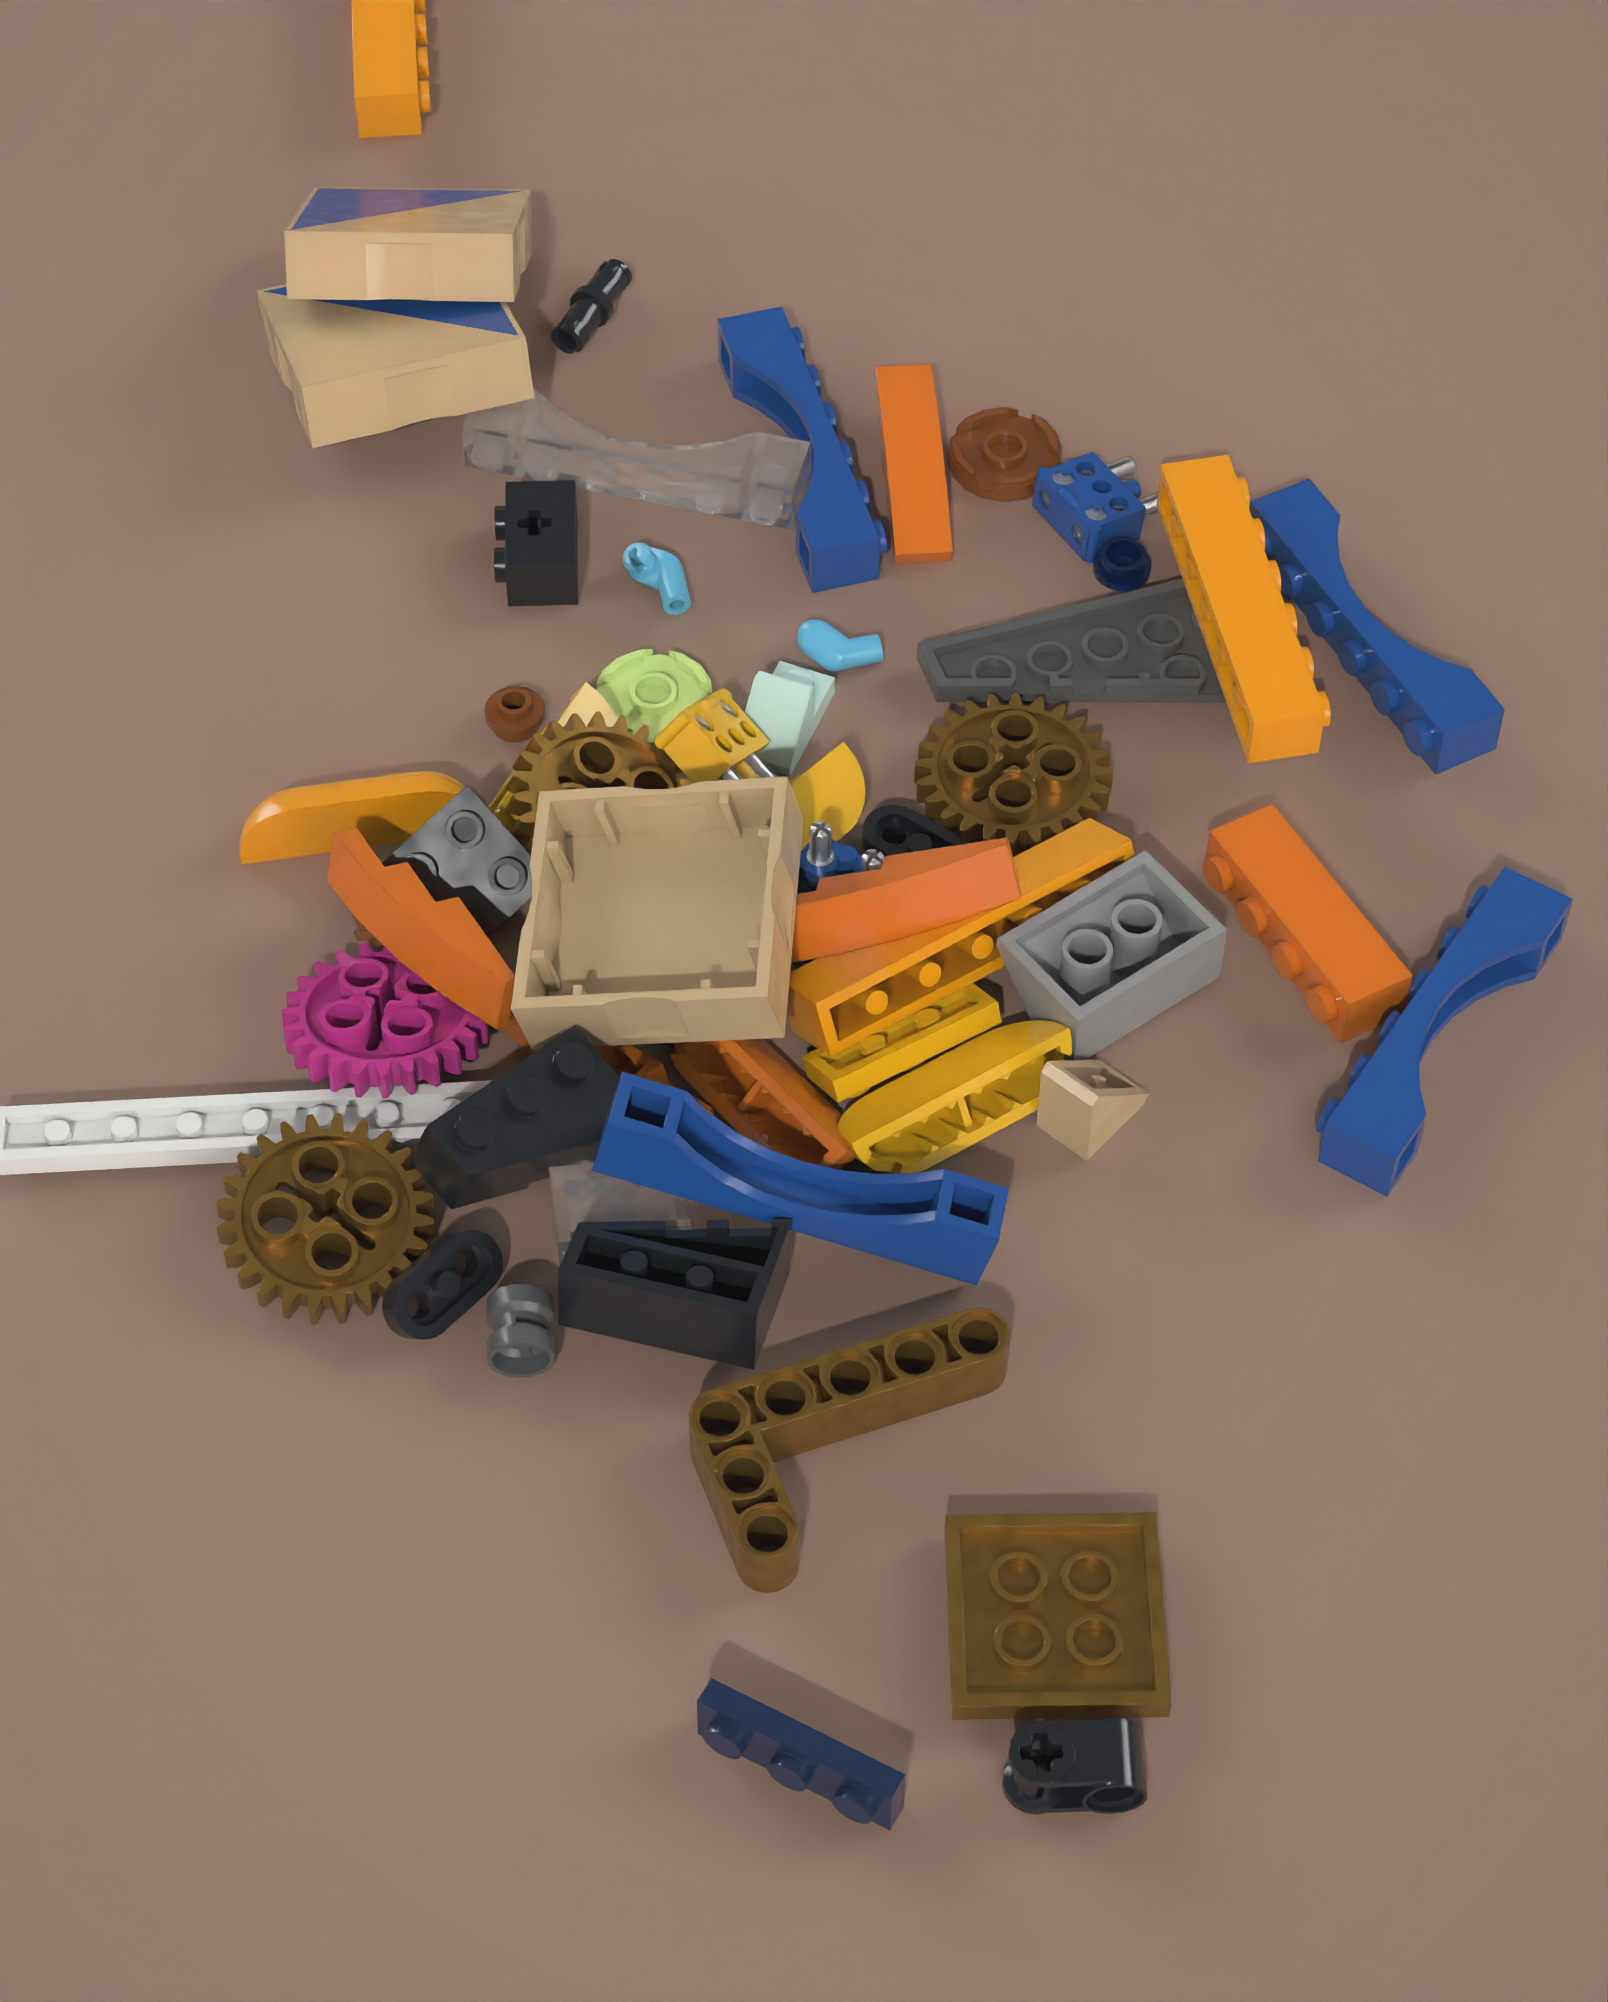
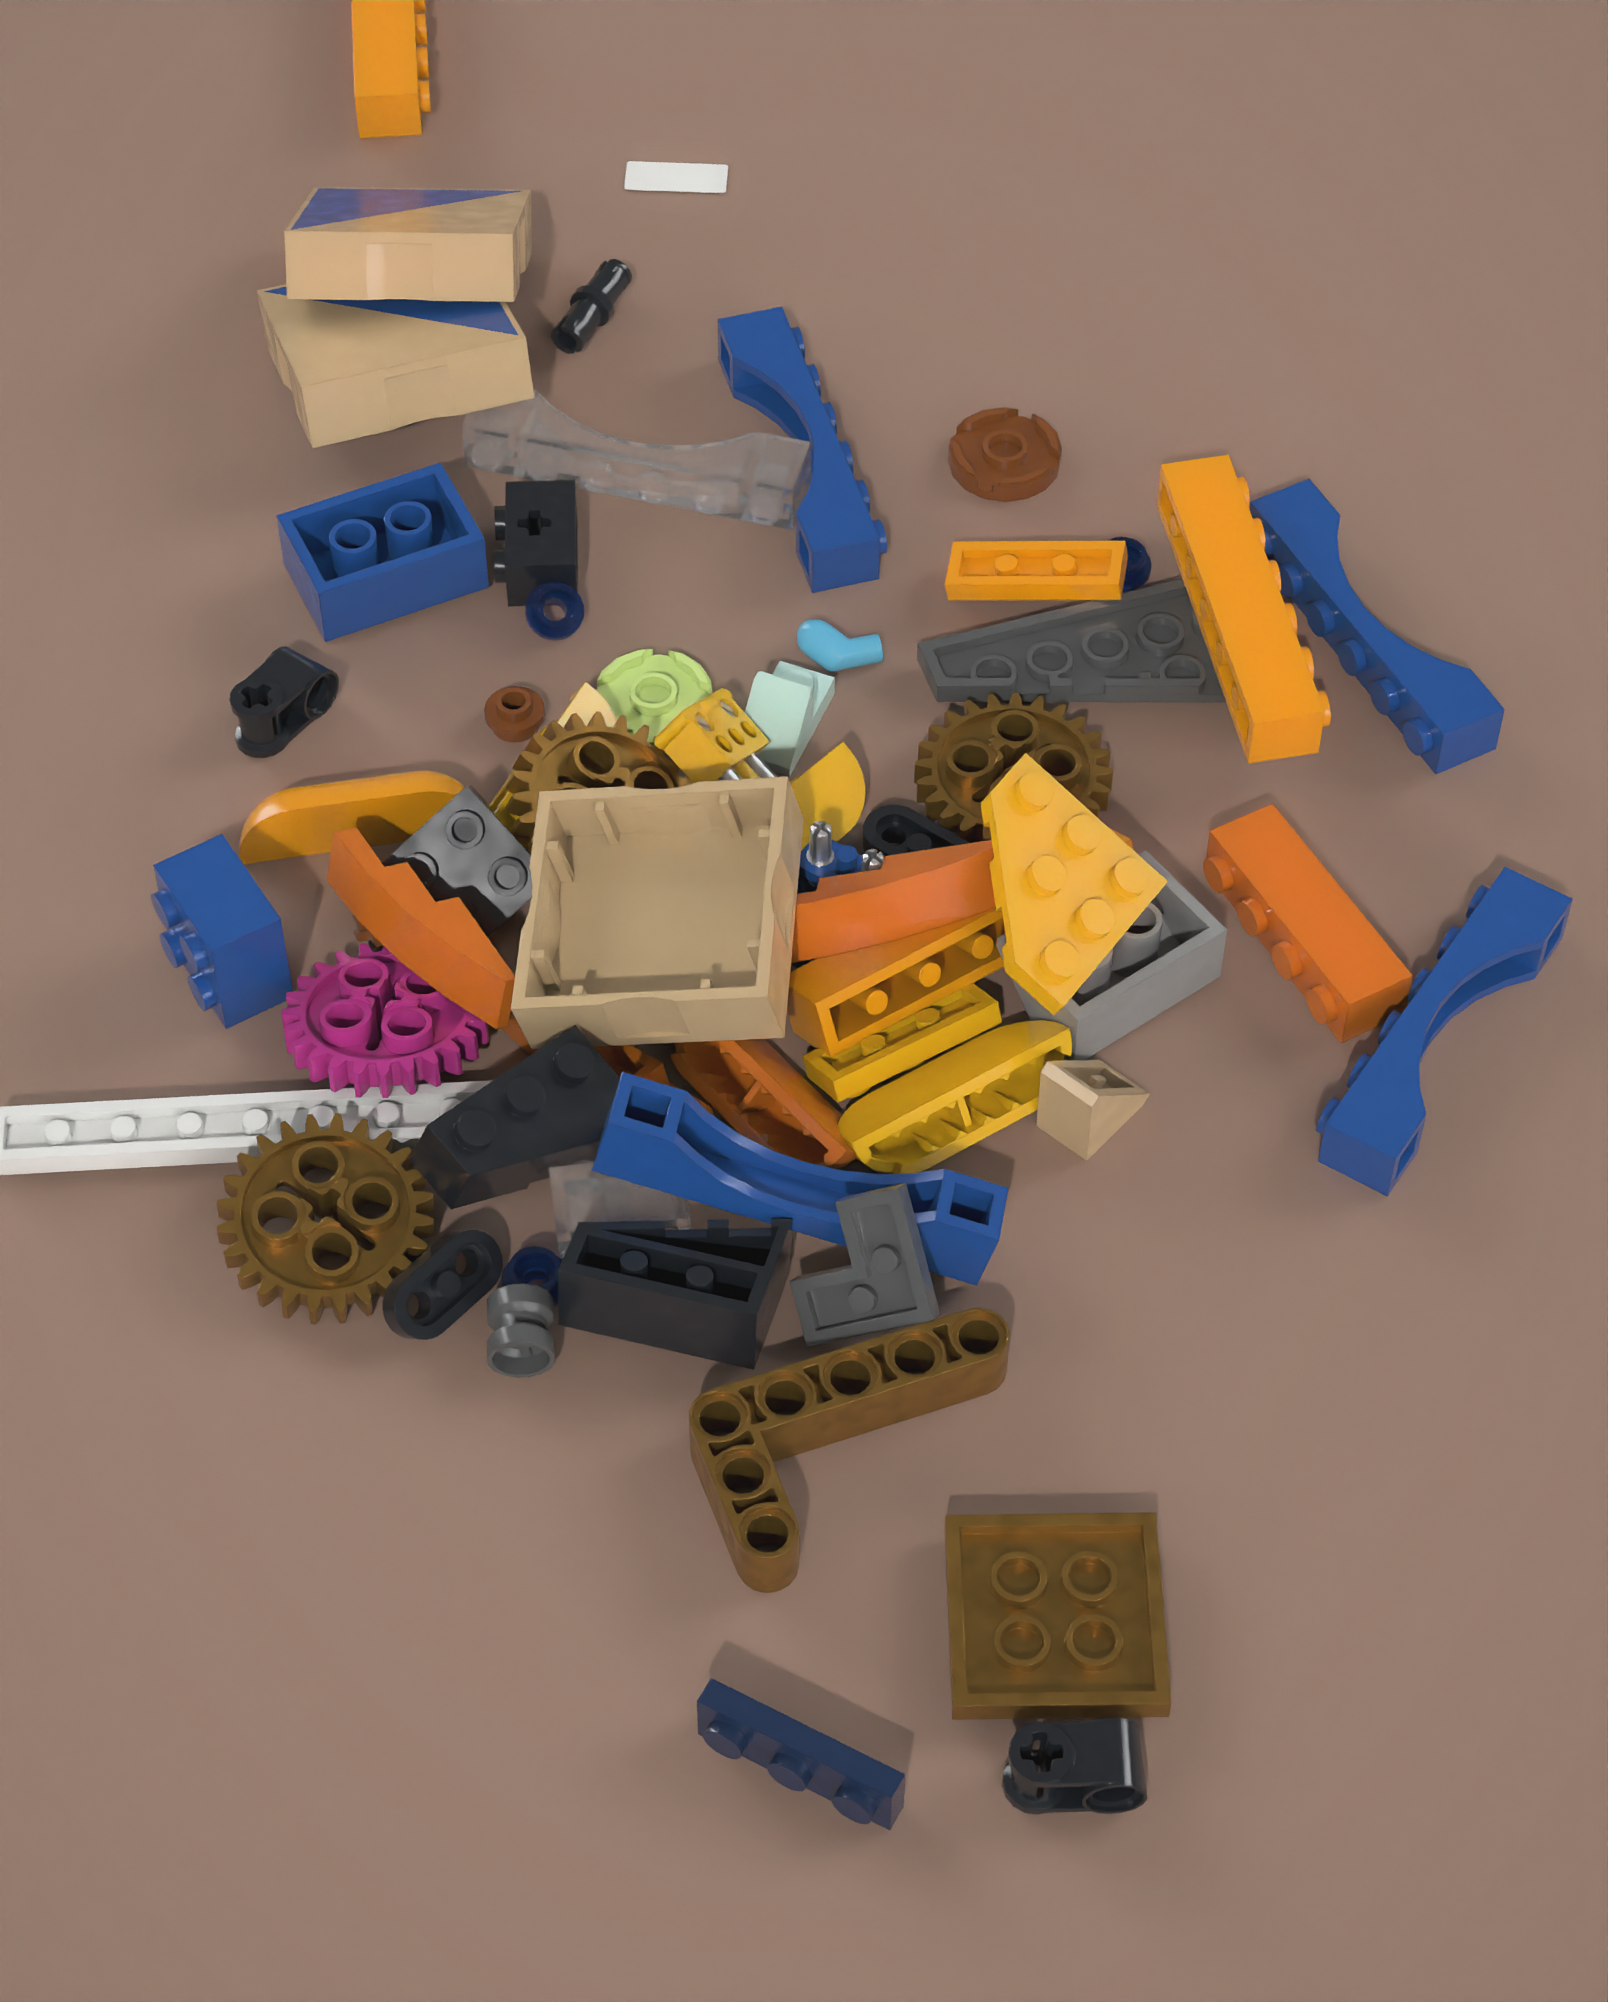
medium azure arm [622,542,691,615] -> none
orange slope [875,364,953,564] -> none
blue piece [1032,452,1159,563] -> none
none -> blue brick [151,834,293,1029]
none -> black piece [229,646,339,758]
none -> blue brick [276,462,489,642]
none -> clear blue plate [502,1246,562,1306]
none -> clear blue plate [525,581,584,641]
none -> white sticker [624,161,728,193]
none -> dark grey plate [790,1183,940,1347]
none -> light orange plate [945,541,1128,600]
none -> yellow plate [980,753,1168,1016]

